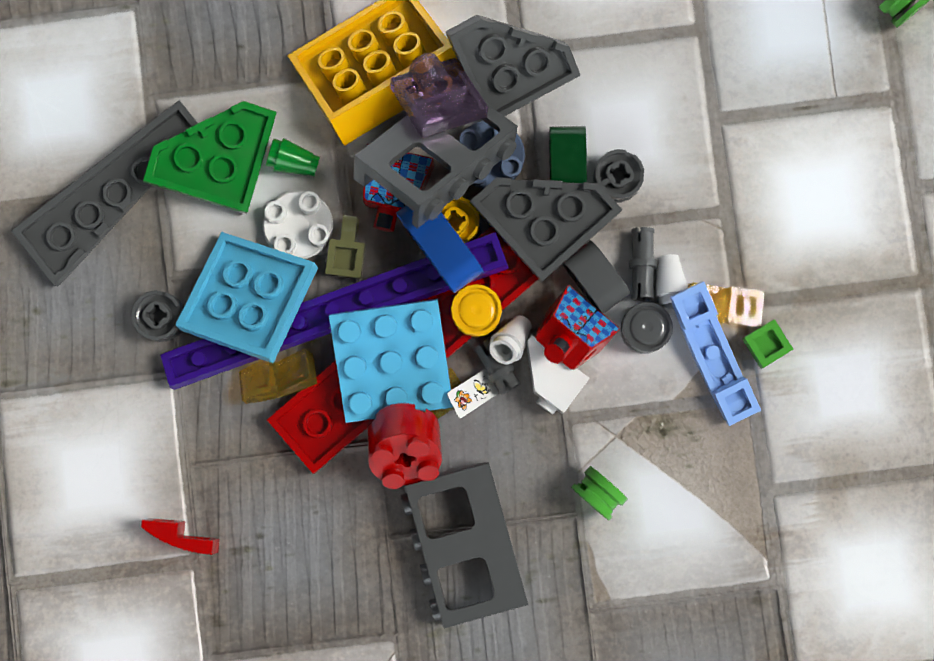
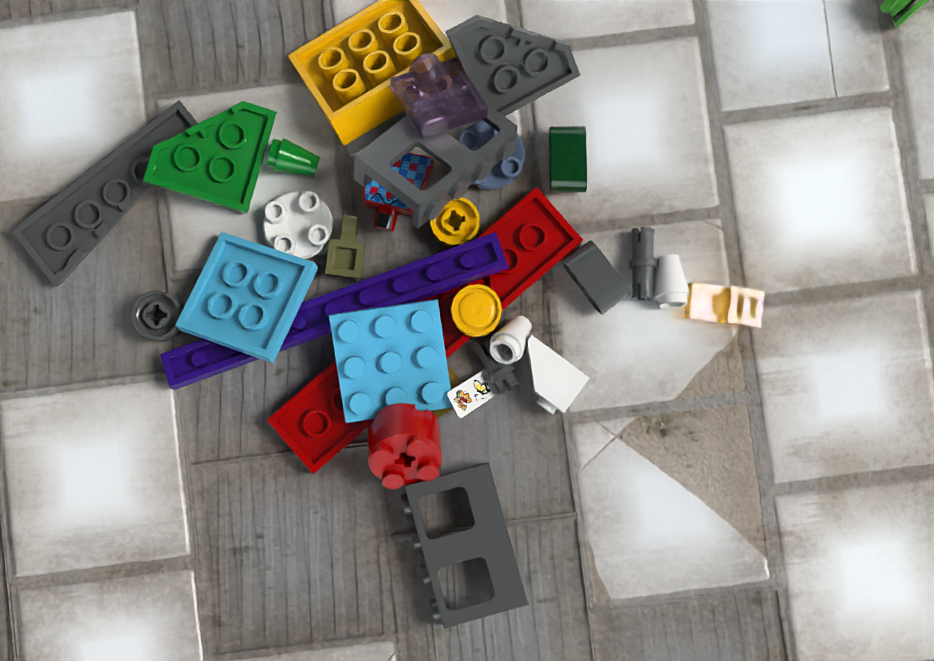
red slope [141,518,220,555] -> none
clear yellow slope [239,348,317,404] -> none
blue beam [396,205,484,293] -> none
dark grey plate [470,177,623,283] -> none
torso [535,285,620,370] -> none
bright green wheel [571,466,628,521] -> none
dark grey wheel [593,149,644,203] -> none
dark grey wheel [621,302,673,354] -> none
light blue slope [670,281,761,426] -> none
bright green plate [742,319,794,369] -> none

